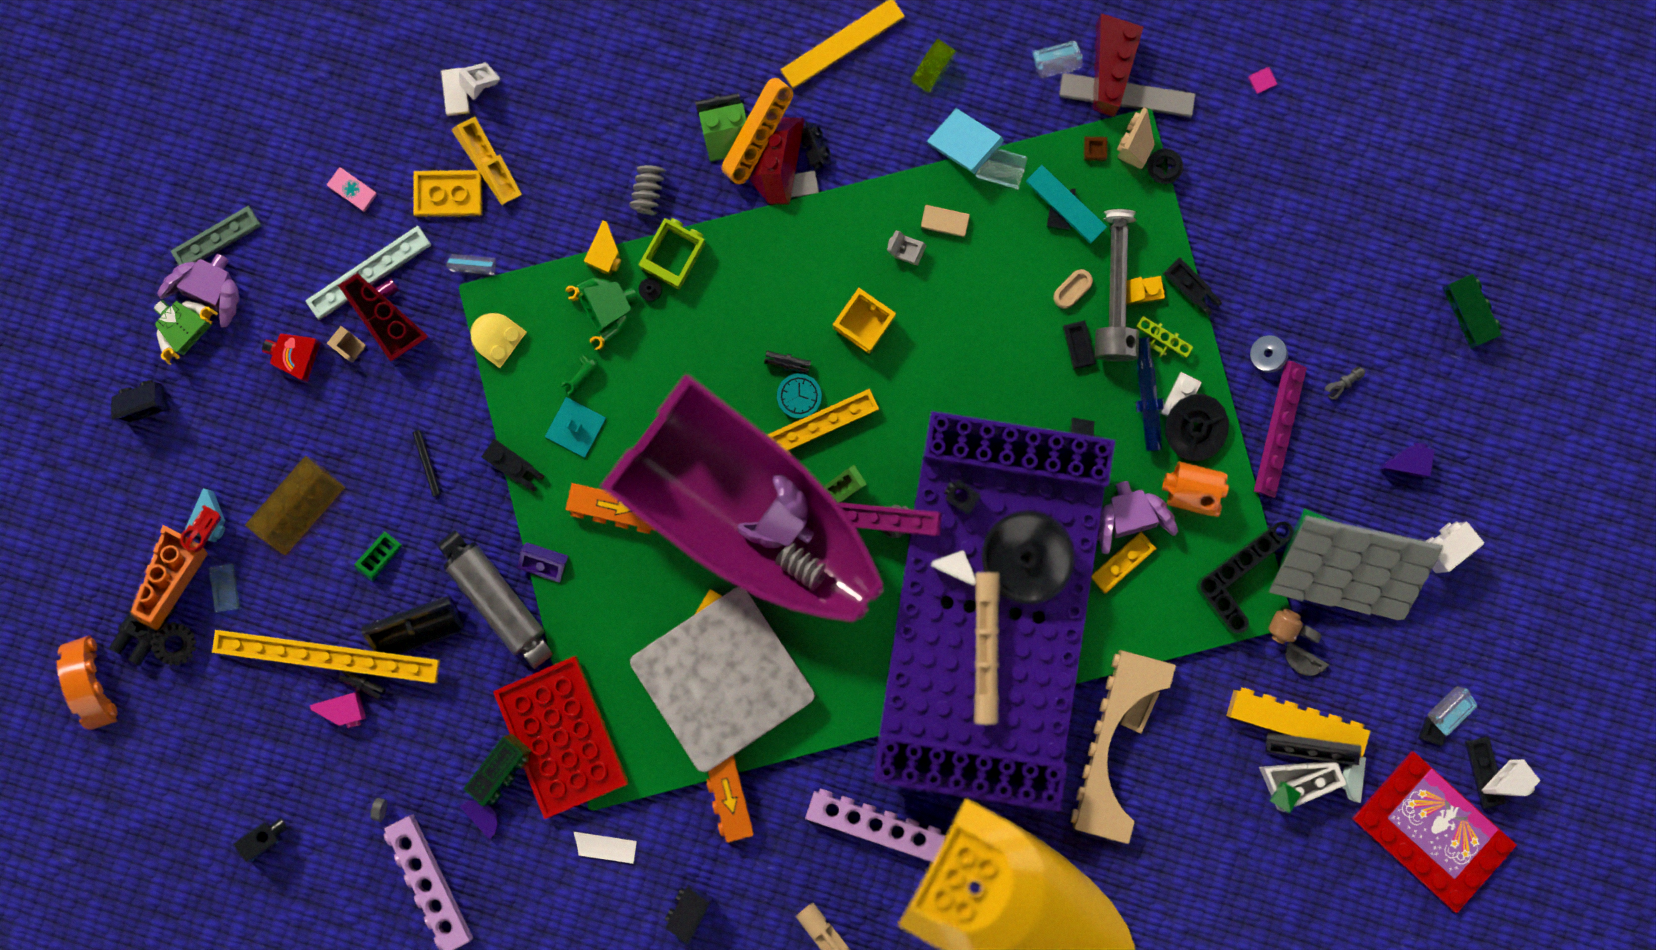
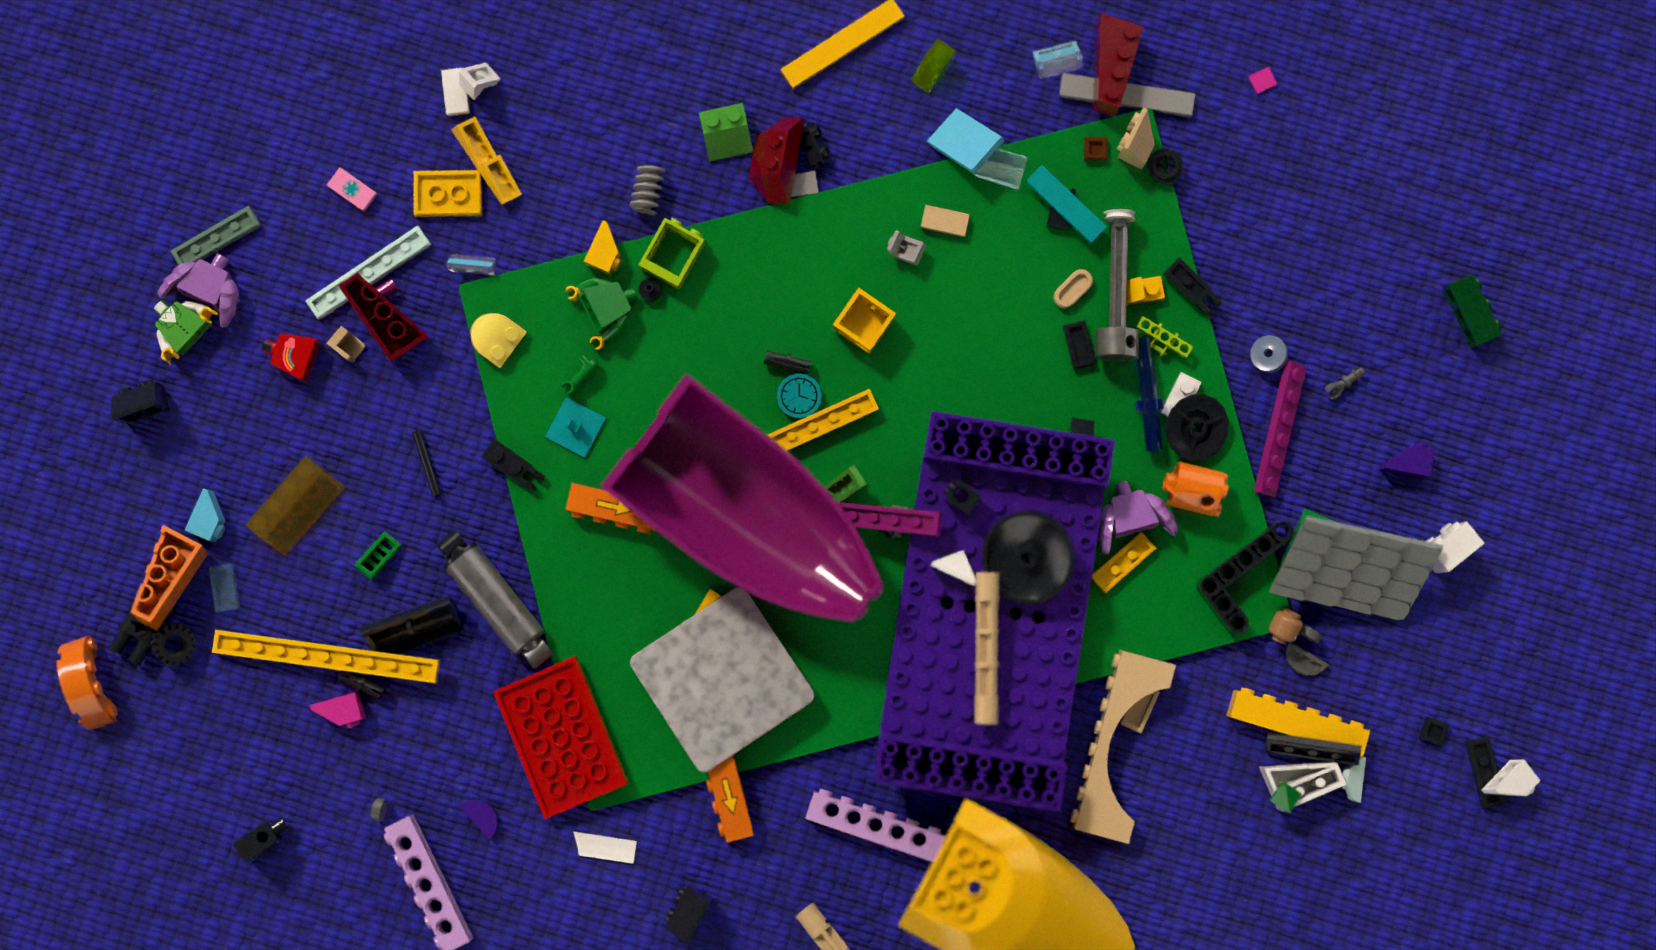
red piece [180,505,221,553] -> none
dark green brick [463,733,532,807] -> none
dark purple slope [517,542,568,583] -> none
black pin [695,92,741,115] -> none
light orange beam [722,78,793,184] -> none
medium lavender torso [738,475,814,548] -> none
light grey piece [775,543,826,591] -> none
plate [1352,751,1517,913] -> none
clear slope [1427,686,1477,736] -> none

